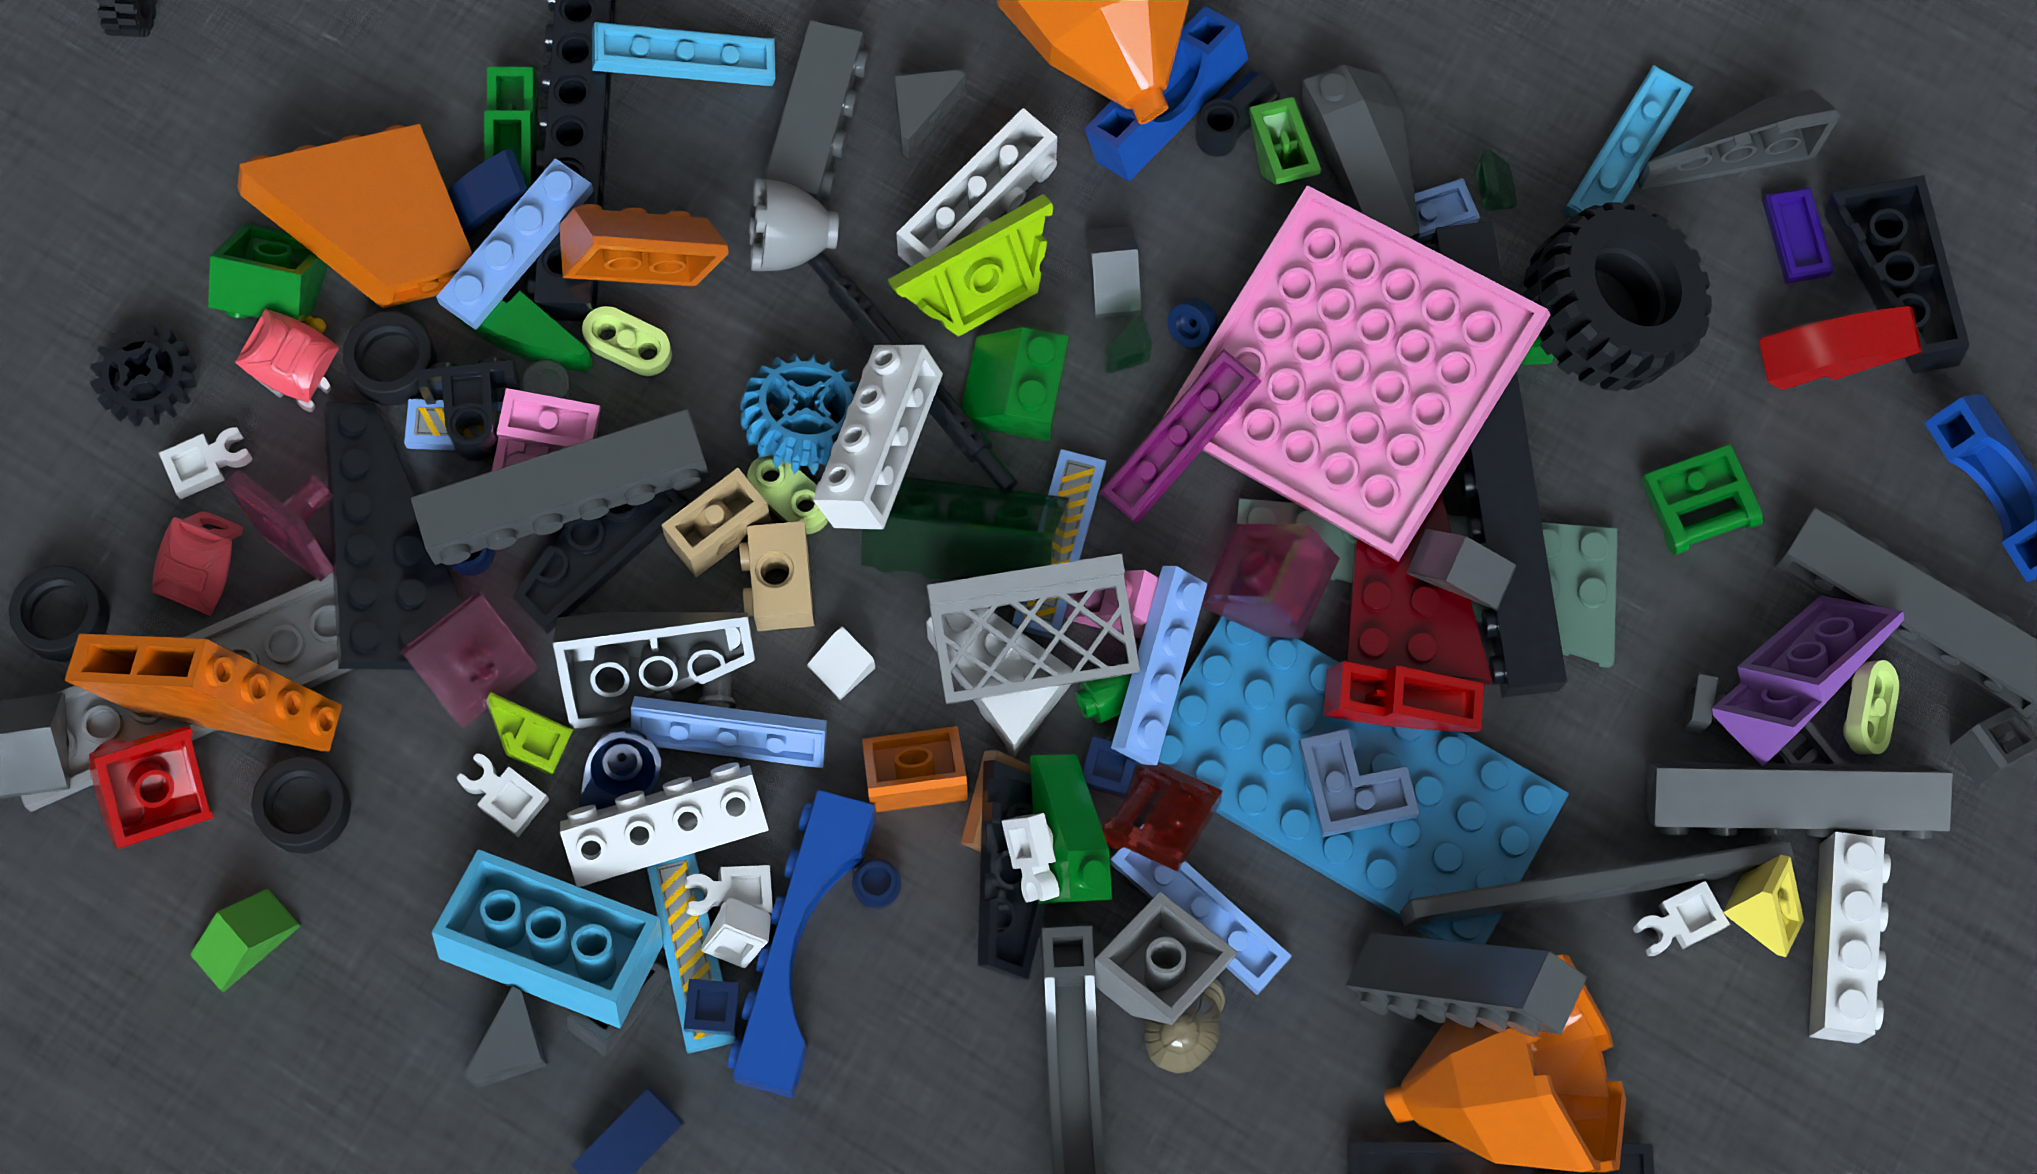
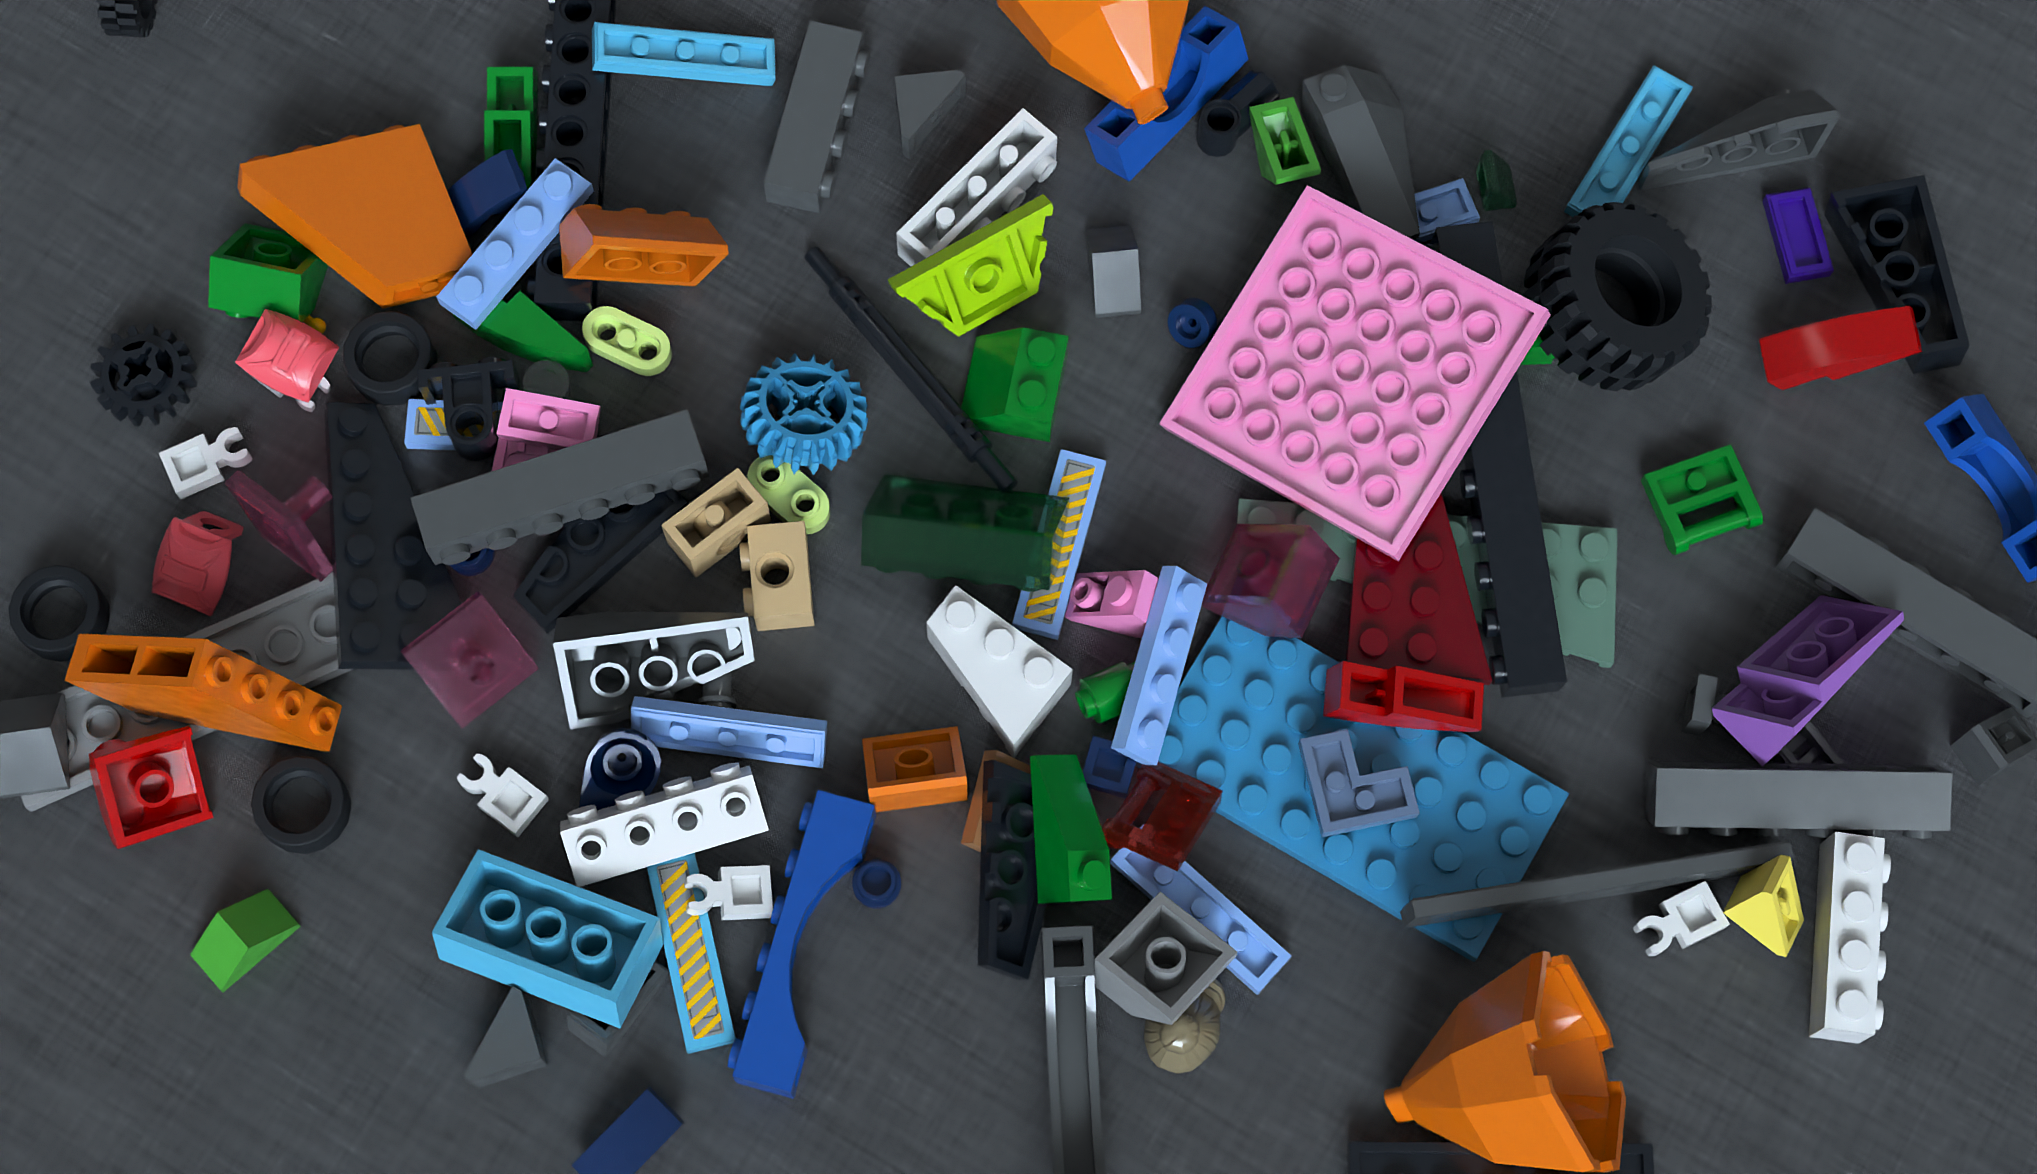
lime tile [486,692,573,775] -> none
dark blue plate [683,979,741,1036] -> none
white slope [701,898,771,968] -> none
light grey piece [749,179,839,271] -> none
white slope [807,626,875,700] -> none
white brick [813,345,943,529] -> none
light grey fence [927,553,1140,704] -> none
white plate [1002,813,1059,902] -> none
magenta tile [1099,349,1262,524] -> none
clear green slope [1104,314,1152,374] -> none
dark grey brick [1345,933,1587,1037] -> none
dark grey slope [1407,529,1517,610] -> none
yellowish green plate [1843,660,1899,755] -> none

